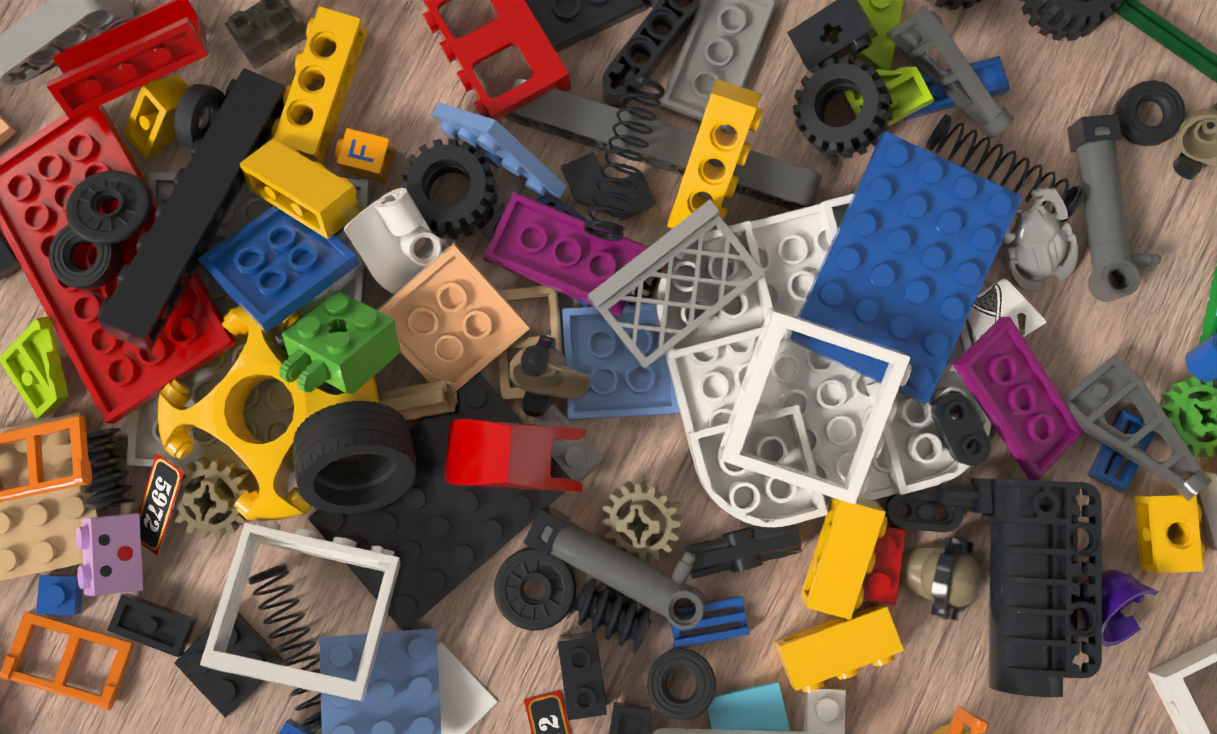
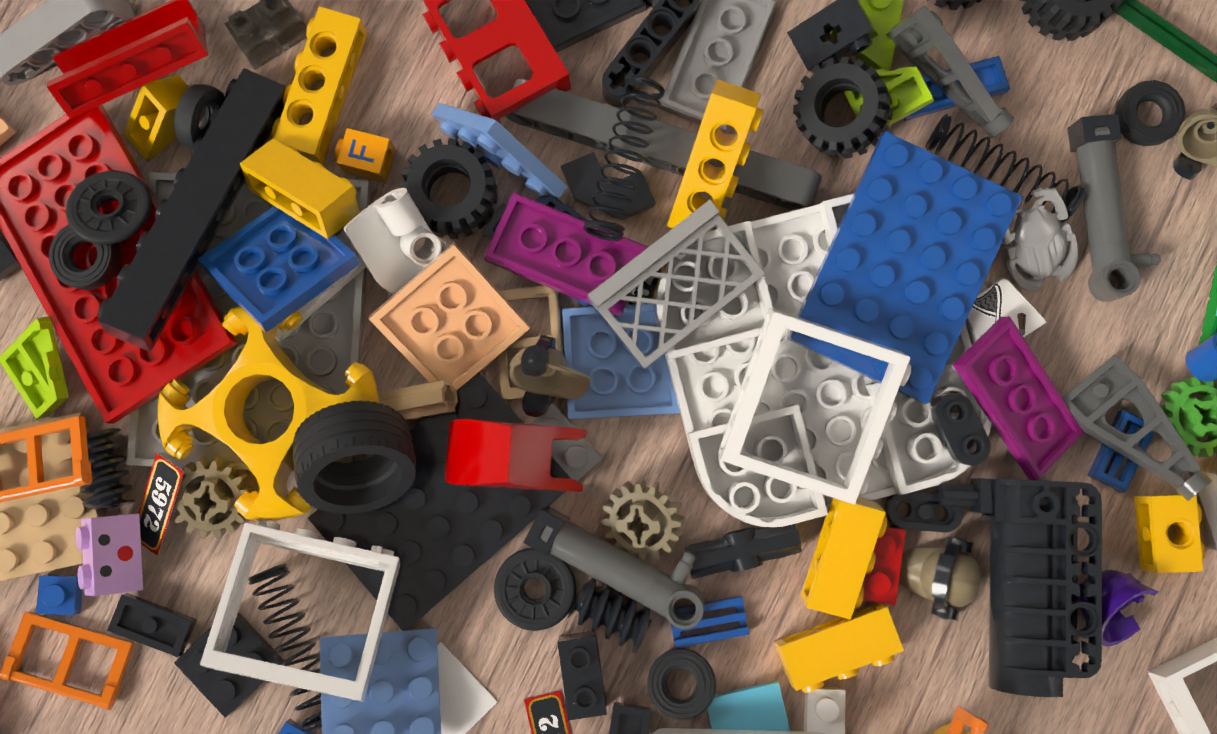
bright green hinge [279,290,401,394] -> none

